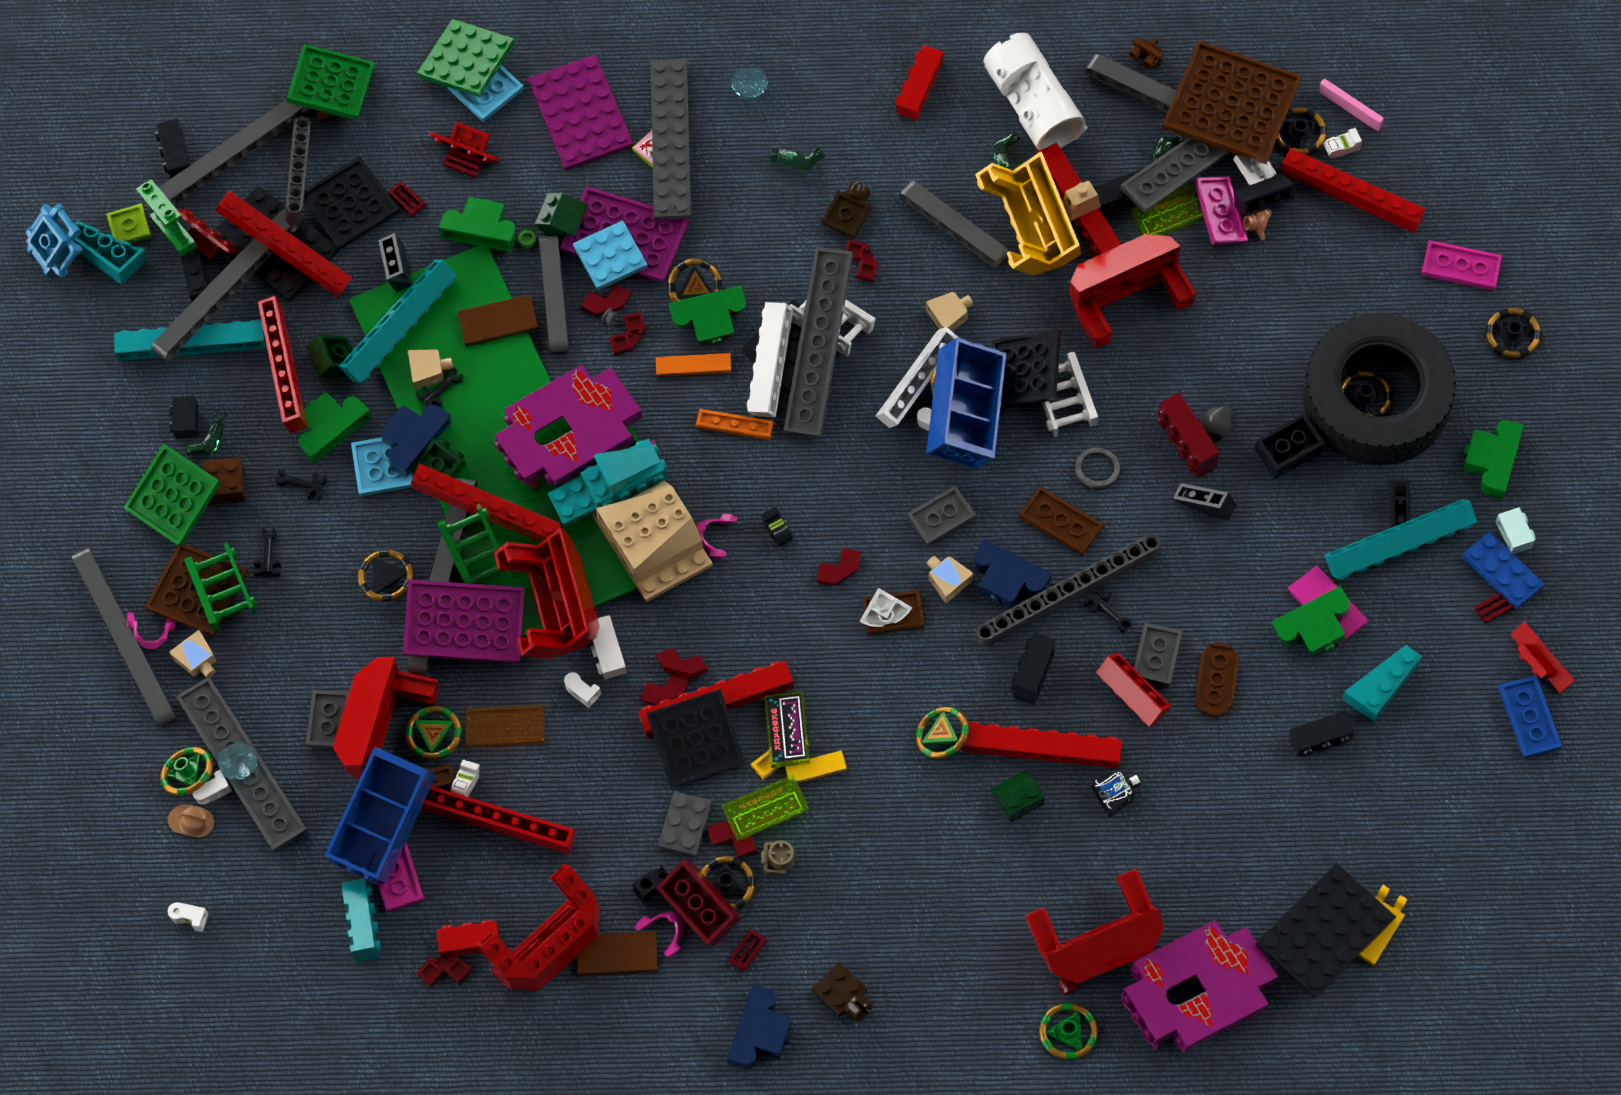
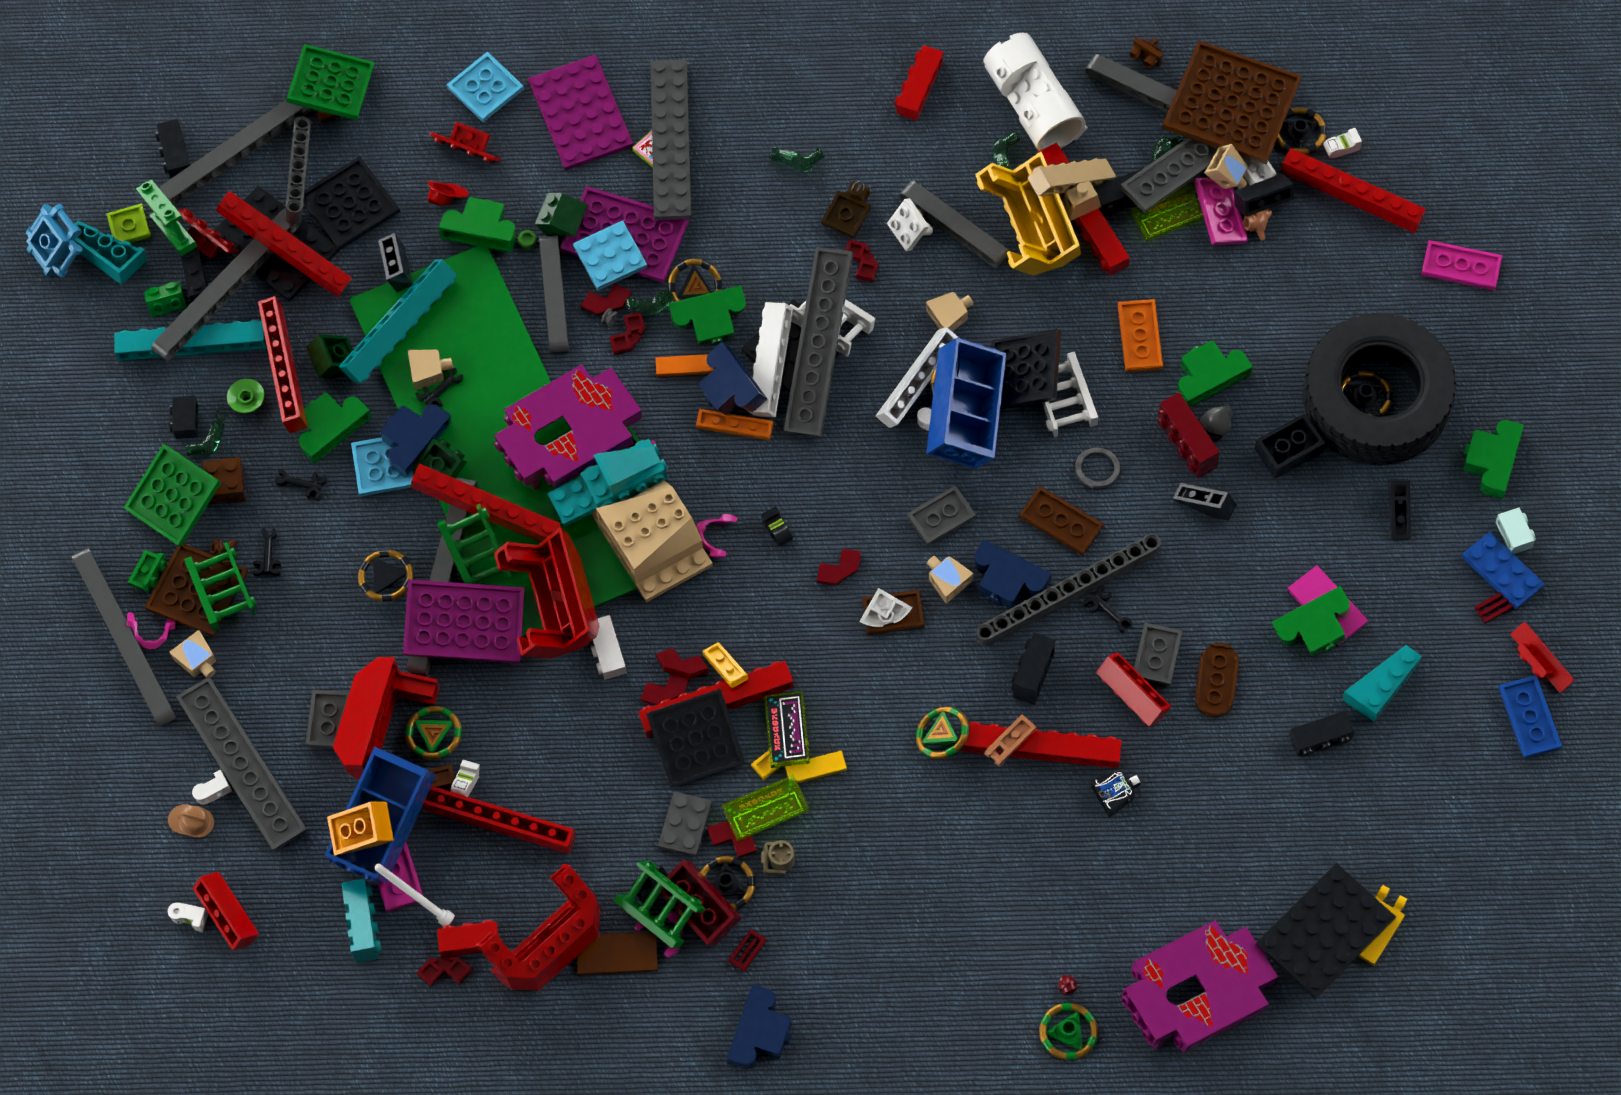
green piece [160,747,213,796] -> none
clear light blue dish [218,741,257,779] -> none
dark red tile [388,181,426,218] -> none
plate [417,19,515,97] -> none
dark red tile [442,148,484,178] -> none
reddish brown tile [457,294,539,347] -> none
clear orange tile [466,705,545,747] -> none
white leg [564,672,601,708] -> none
clear light blue dish [731,67,768,98] -> none
dark brown plate [811,962,872,1021] -> none
dark green slope [991,771,1045,823] -> none
red wedge [1024,869,1165,984] -> none
red wedge [1070,234,1196,349] -> none
bright pink tile [1319,79,1384,131] -> none
teal brick [1324,499,1477,580] -> none
black piece [1486,308,1541,358] -> none
none -> green bracket [128,550,167,593]
none -> green bracket [144,281,187,317]
none -> red brick [192,871,259,951]
none -> reddish brown plate [210,538,237,556]
none -> bright green dish [227,379,265,414]
none -> light orange slope [327,802,394,855]
none -> white piece [375,864,455,926]
none -> red piece [427,181,469,206]
none -> green fence [613,861,706,948]
none -> clear green arm [626,290,674,314]
none -> dark blue brick [699,342,768,415]
none -> yellow tile [702,642,748,688]
none -> white plate [887,198,933,251]
none -> nougat plate [984,714,1036,767]
none -> tan brick [1028,158,1116,197]
none -> orange tile [1117,299,1163,372]
none -> green brick [1178,341,1253,407]
none -> tan torso [1205,144,1247,189]

